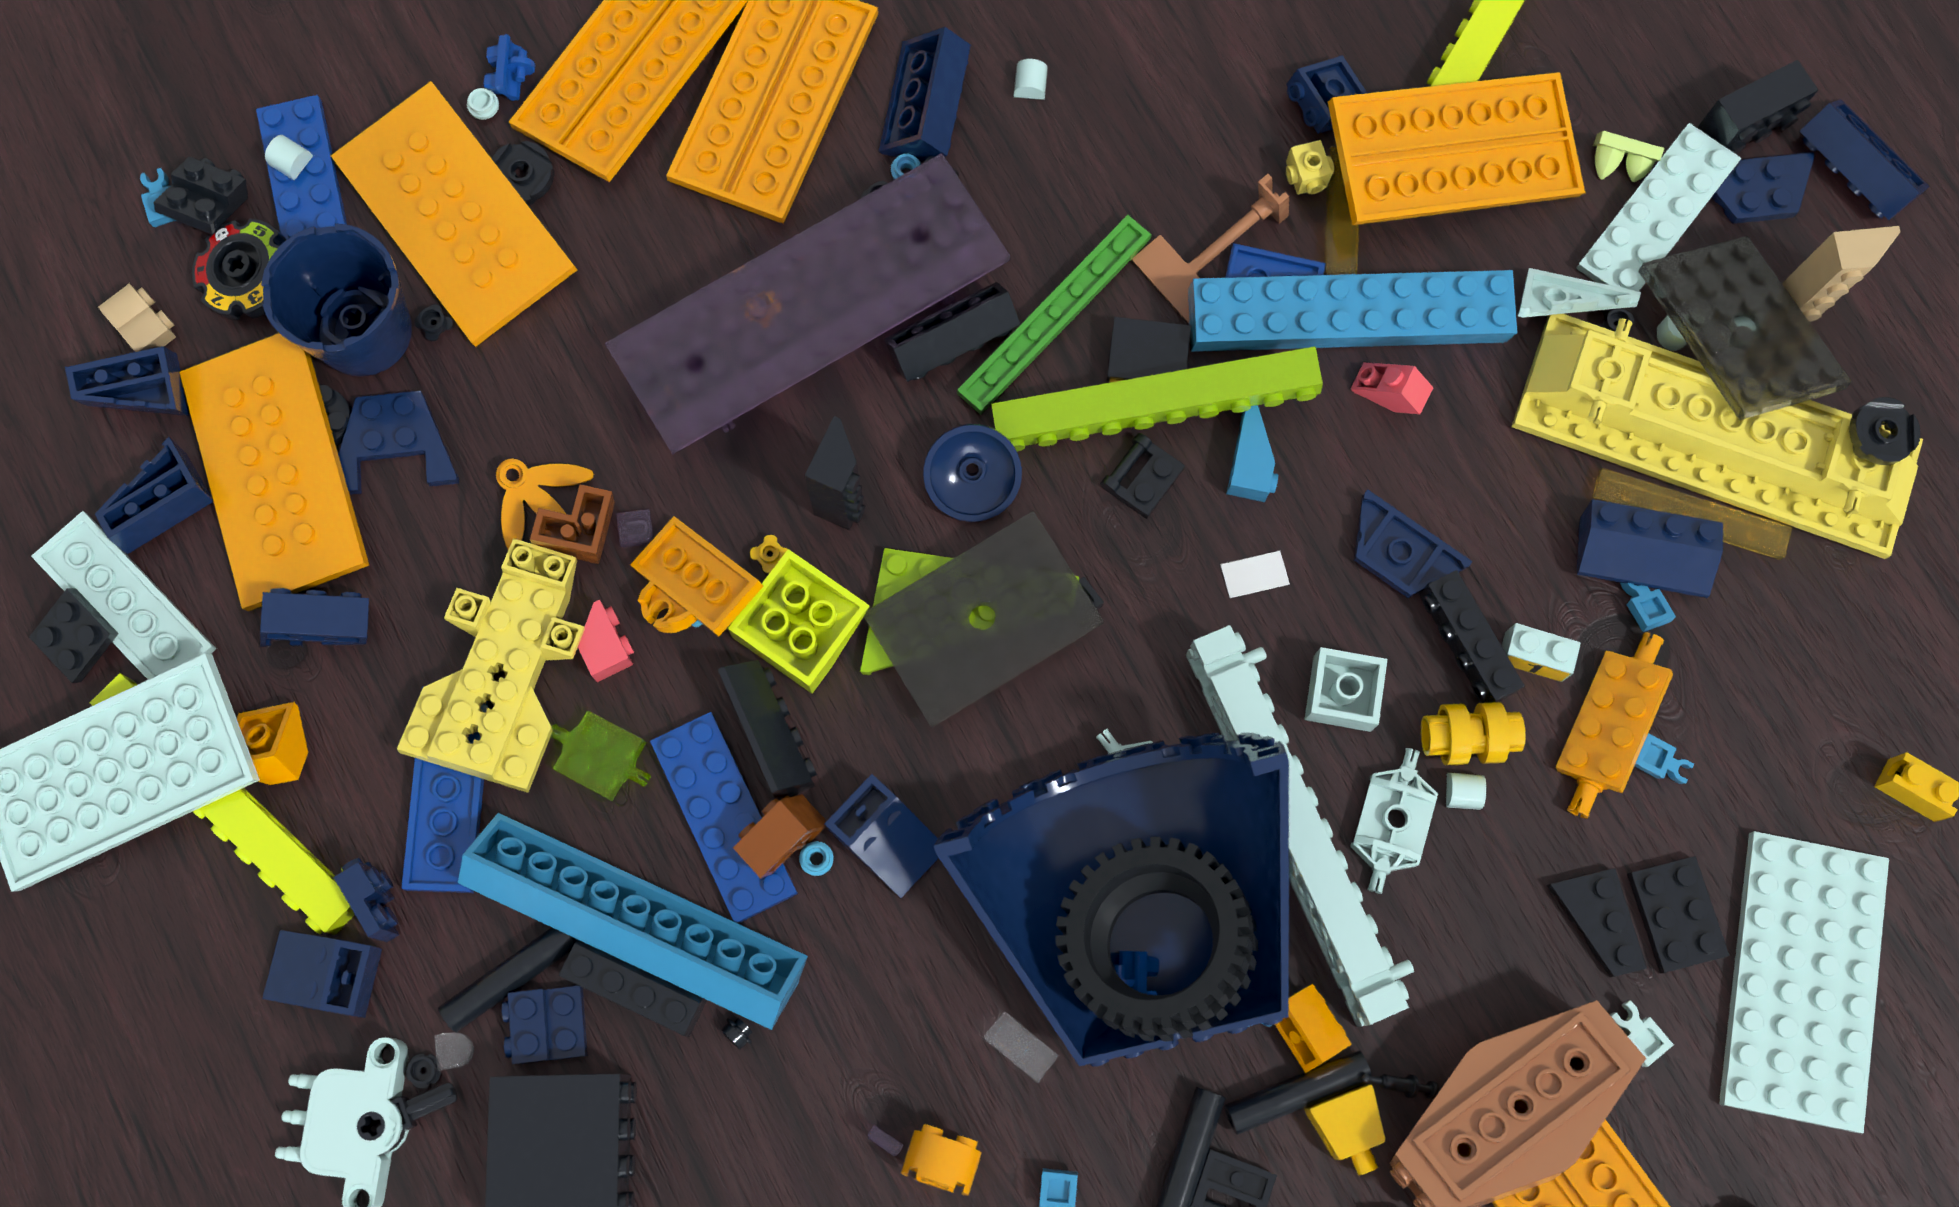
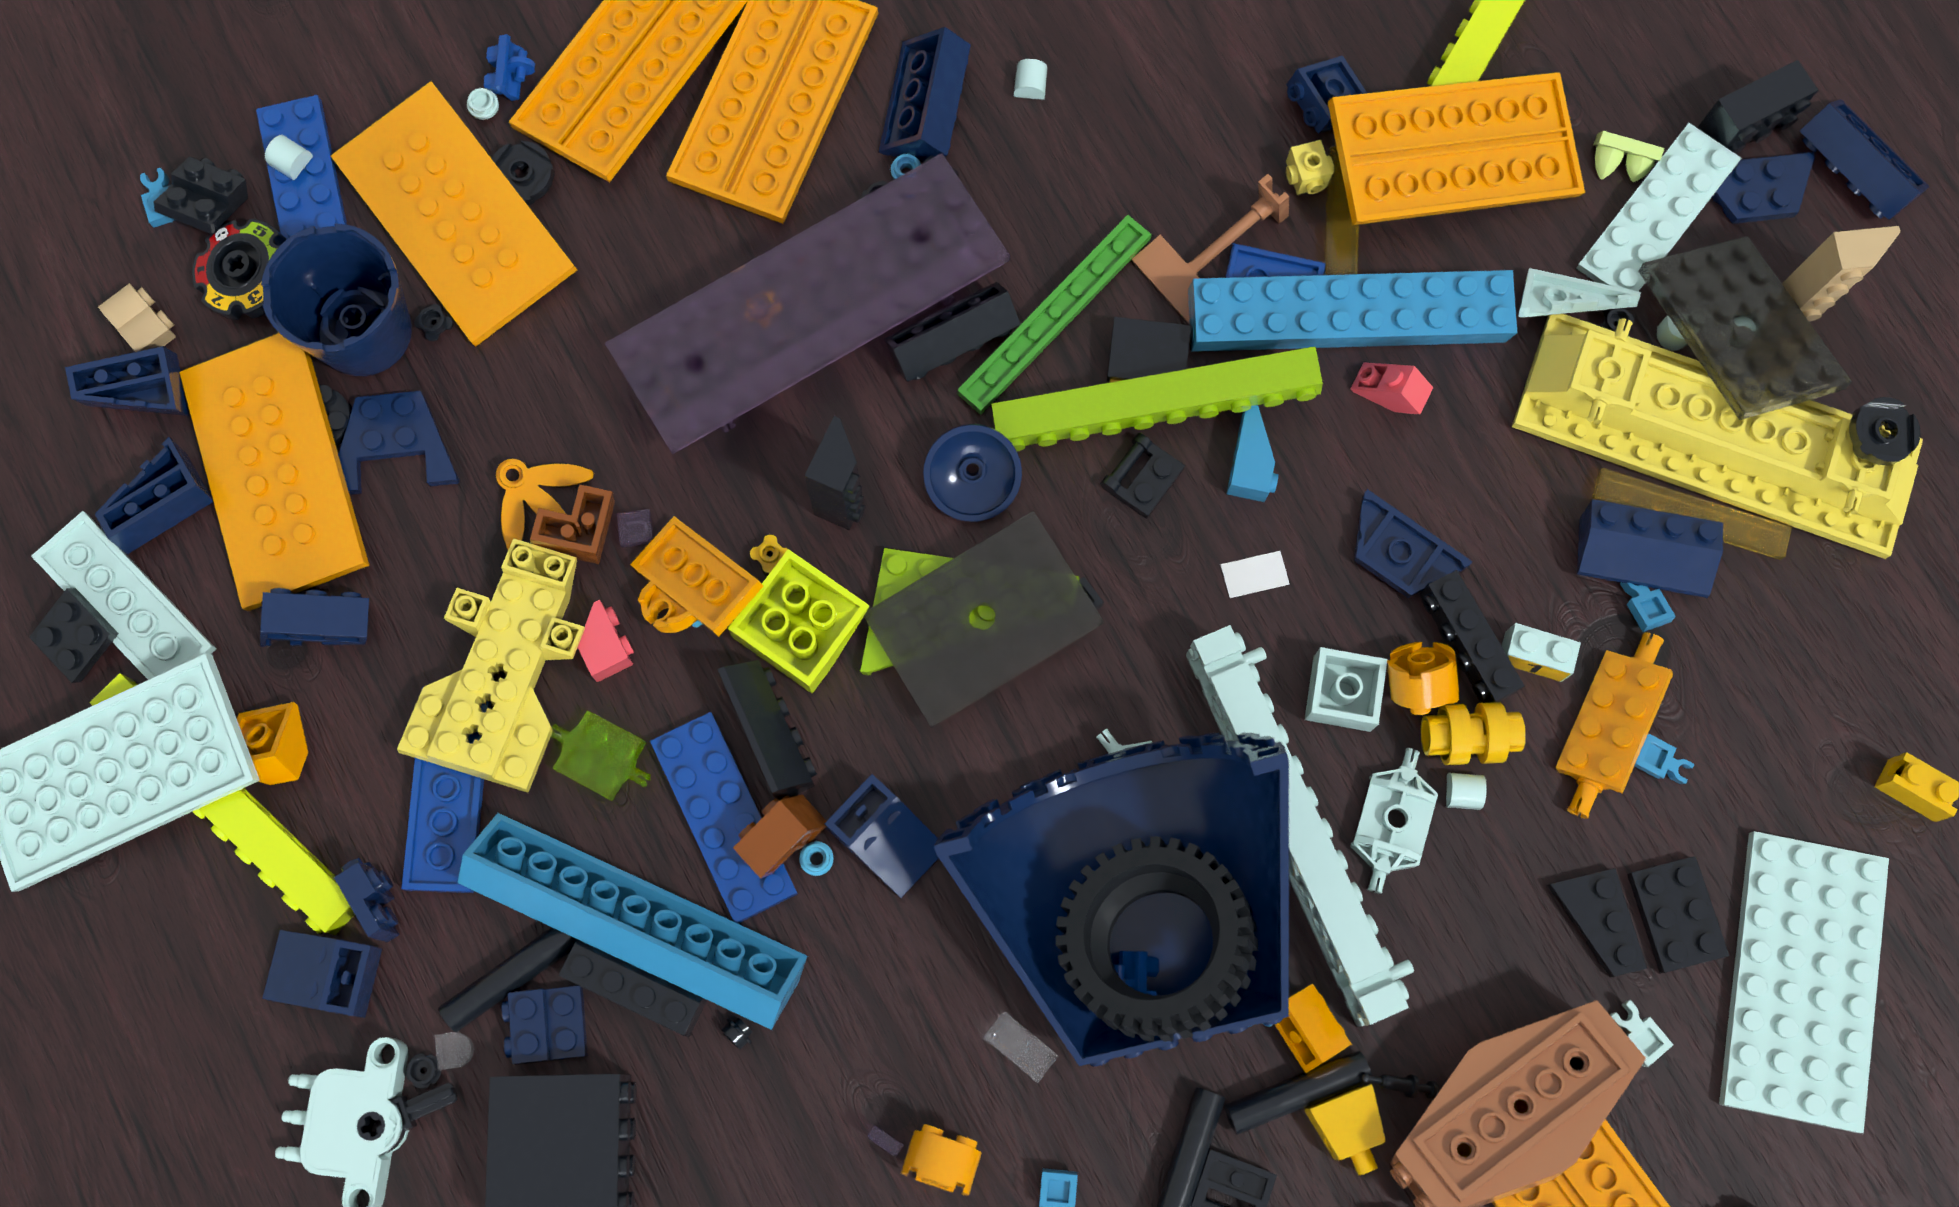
none -> light orange brick [1387,642,1459,715]

